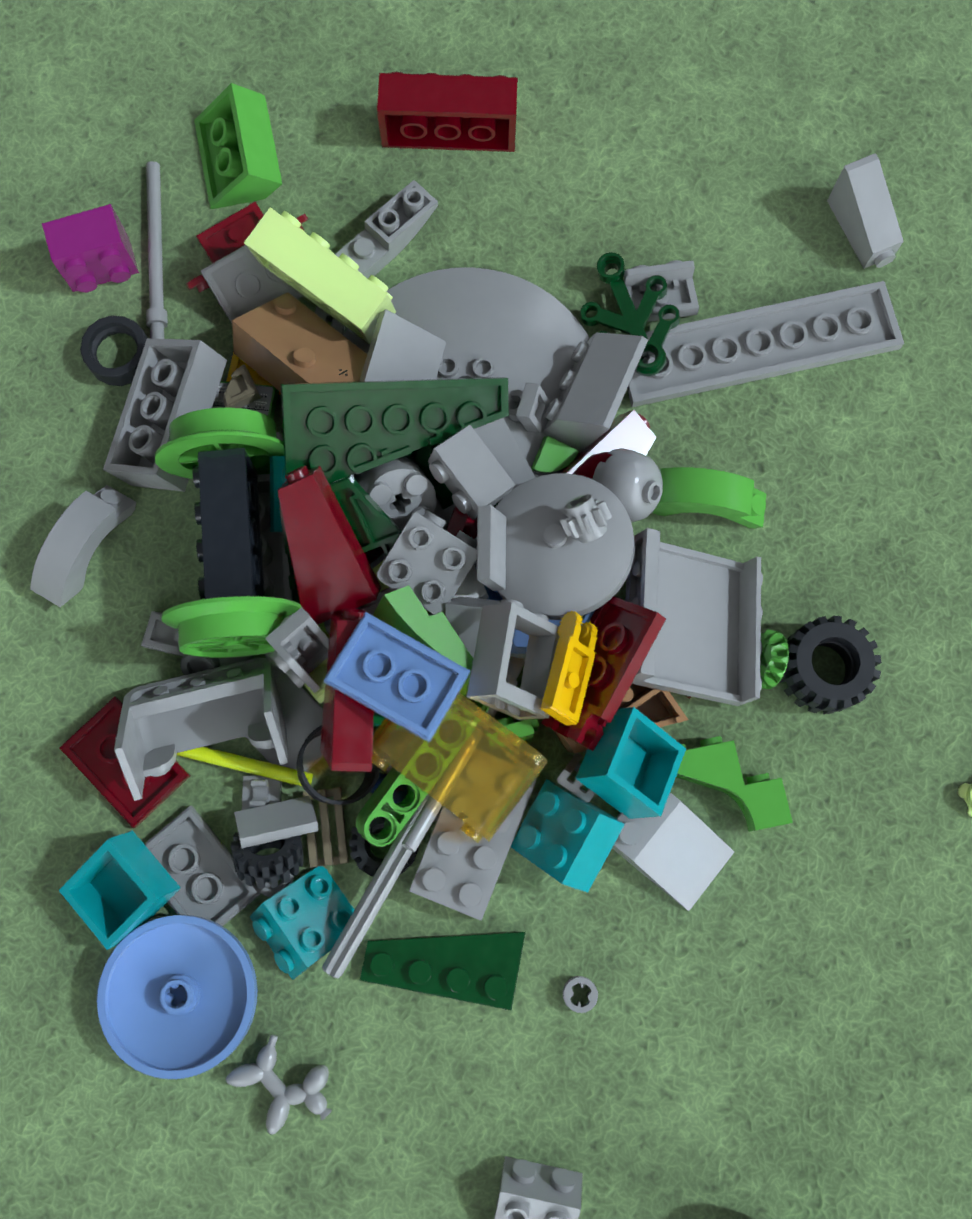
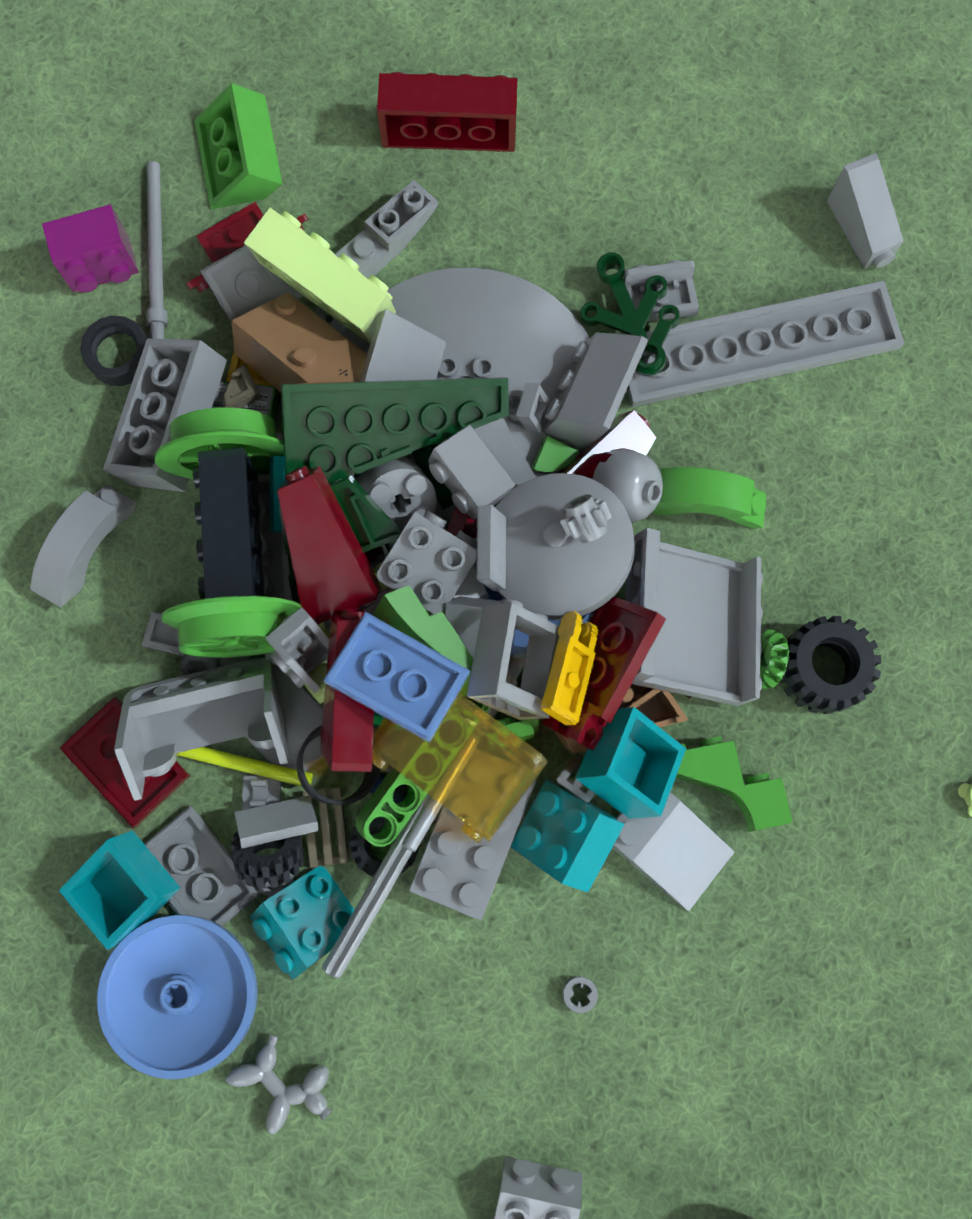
dark green wing [360,932,526,1011] -> none

